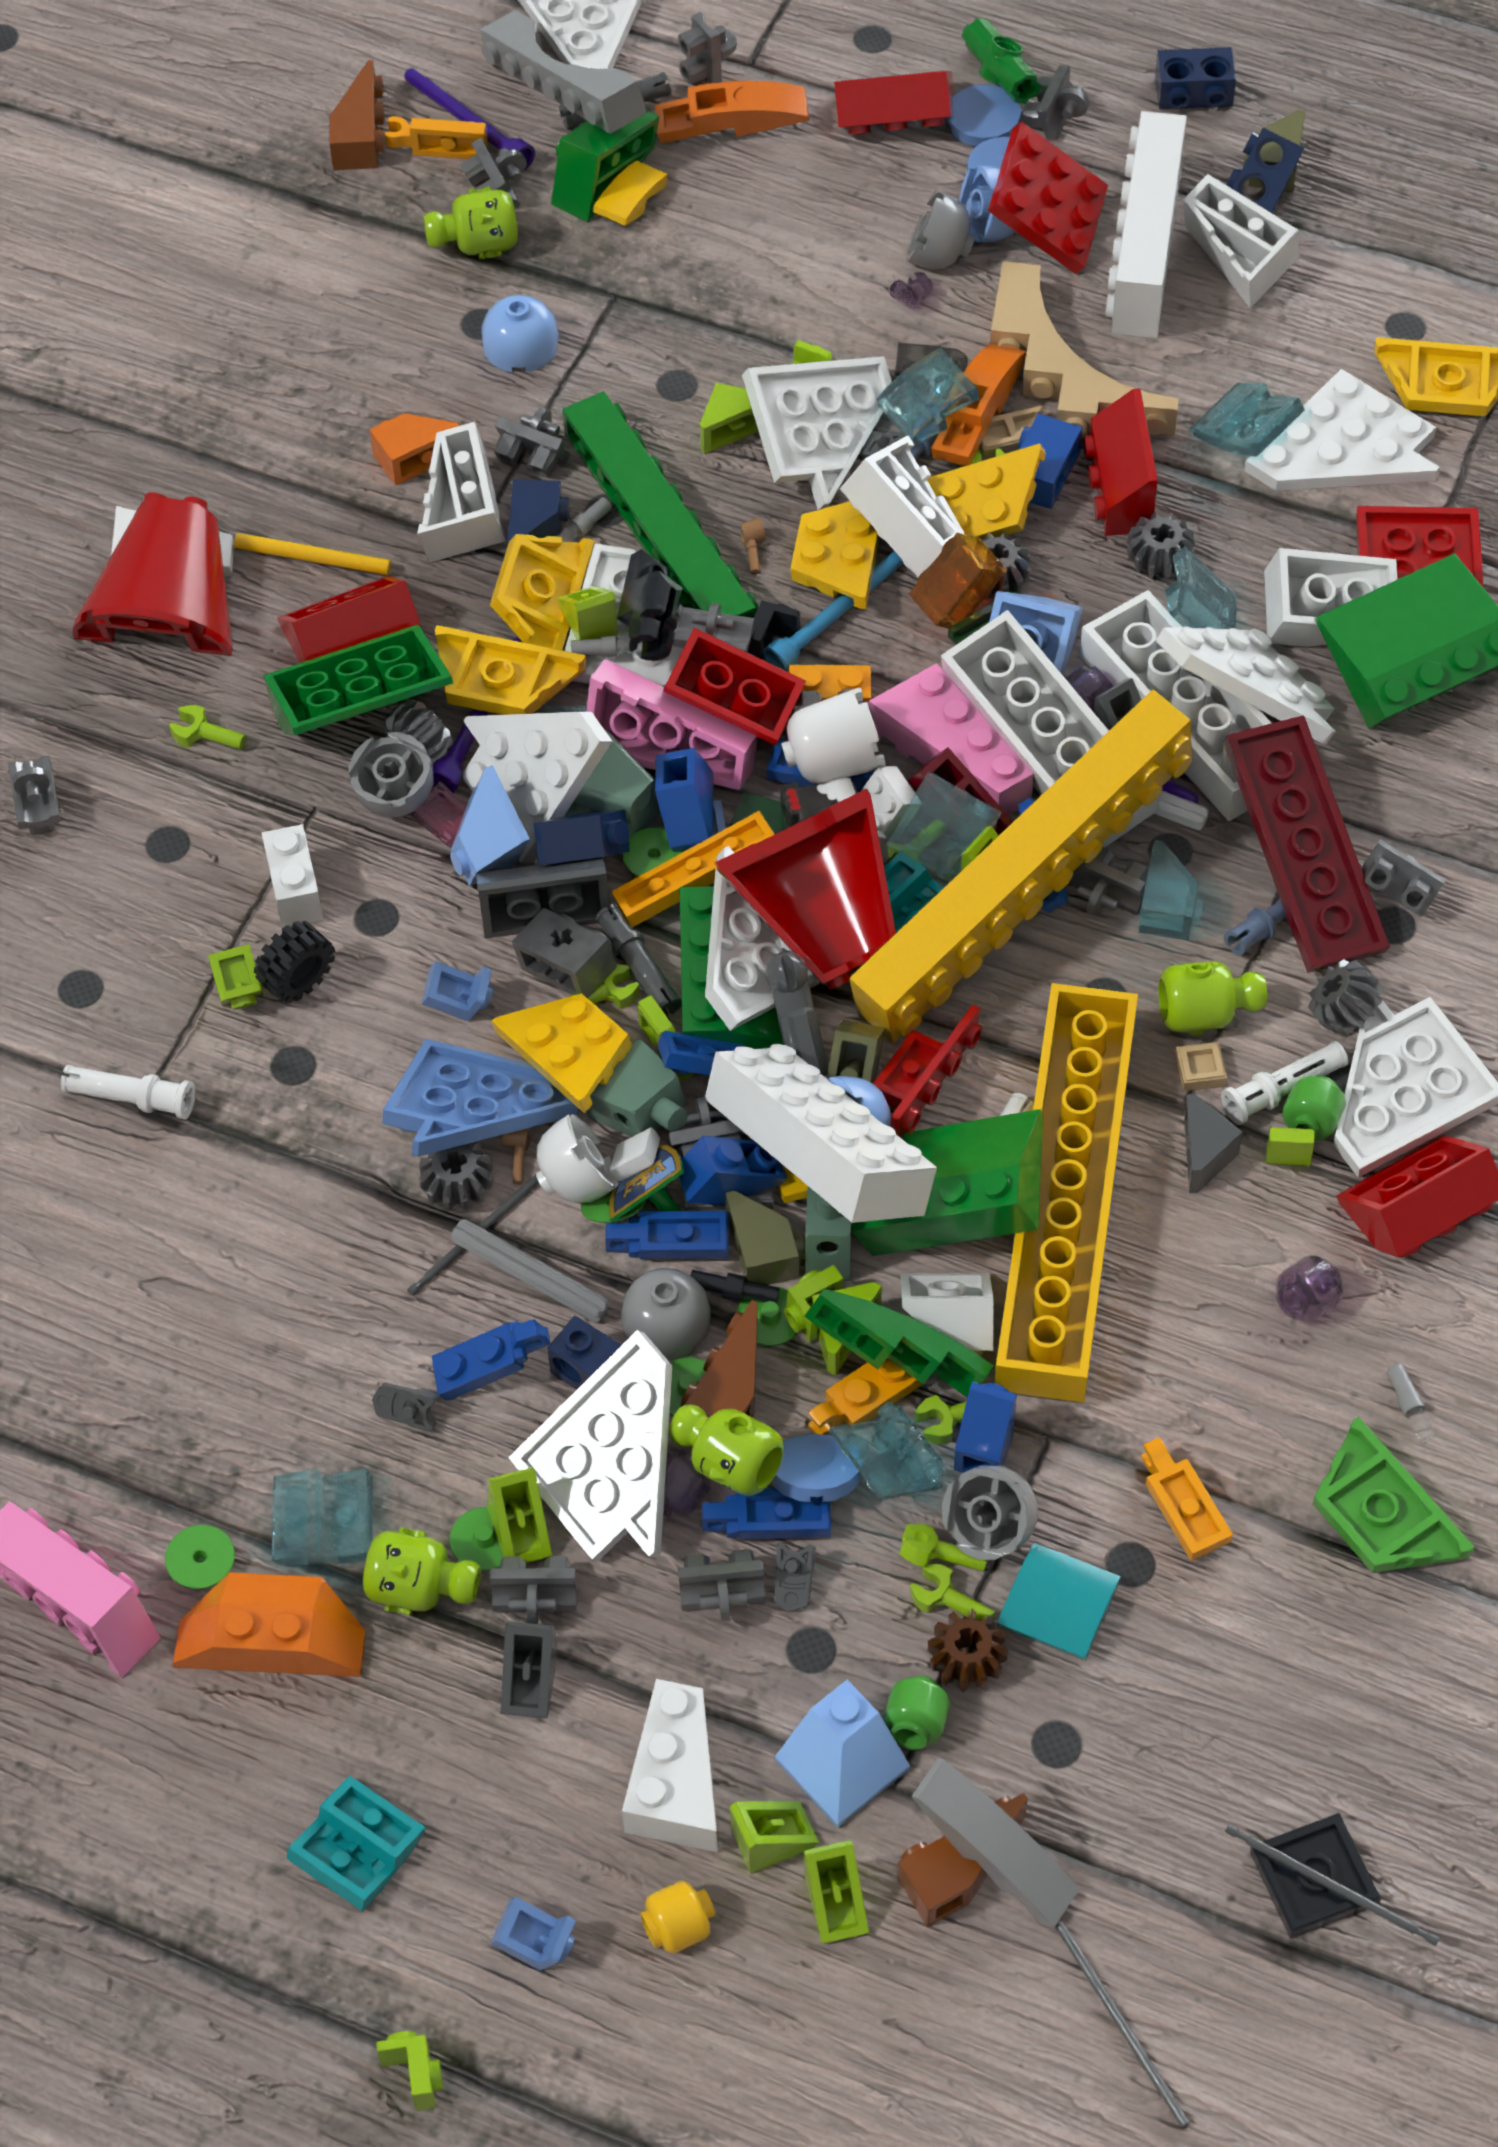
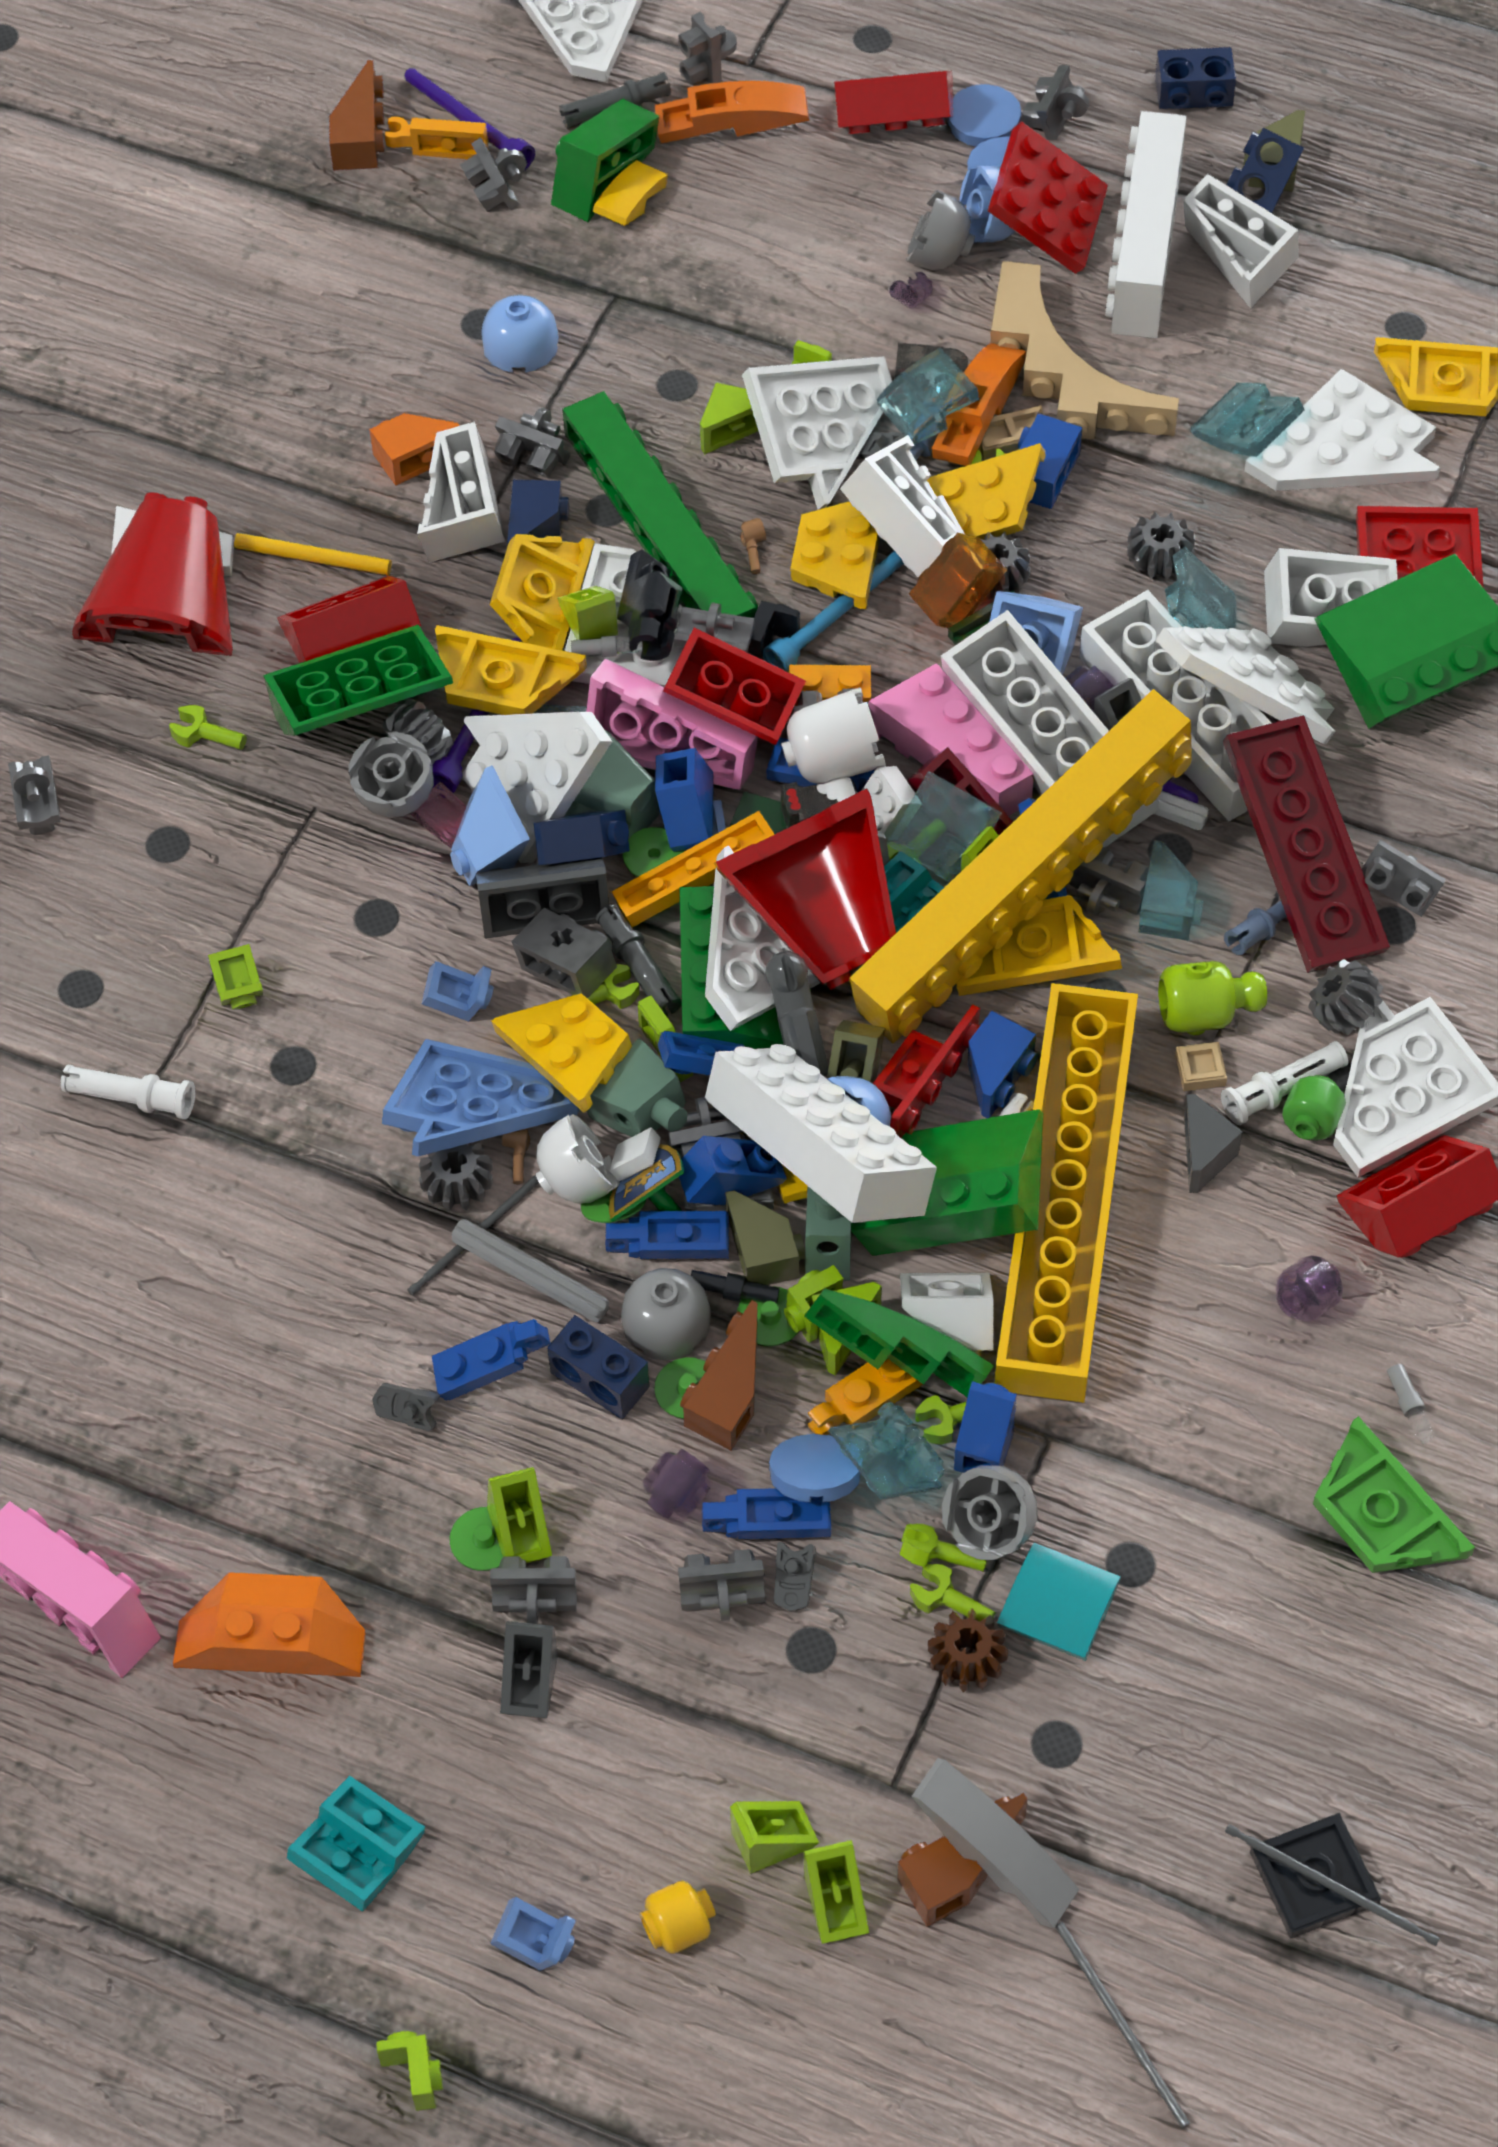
bright green piece [165,1525,235,1589] -> none
black tyre [254,921,335,1003] -> none
white brick [262,824,323,928] -> none
clear light blue slope [272,1468,373,1565] -> none
lime piece [363,1527,481,1615] -> none
lime piece [423,186,518,259] -> none
light grey arch [480,10,646,134] -> none
white wing [509,1330,672,1560] -> none
light grey piece [557,497,612,542] -> none
white wedge [622,1679,718,1853] -> none
lime piece [669,1404,784,1496] -> none
light blue slope [775,1679,910,1828] -> none
bright green head [883,1676,950,1750] -> none
green piece [961,18,1041,104] -> none
red slope [1083,388,1158,536] -> none
light orange plate [1141,1437,1233,1561] -> none
lime tile [1266,1127,1314,1166] -> none
none -> yellow wing [956,895,1123,996]
none -> blue slope [967,1010,1038,1118]

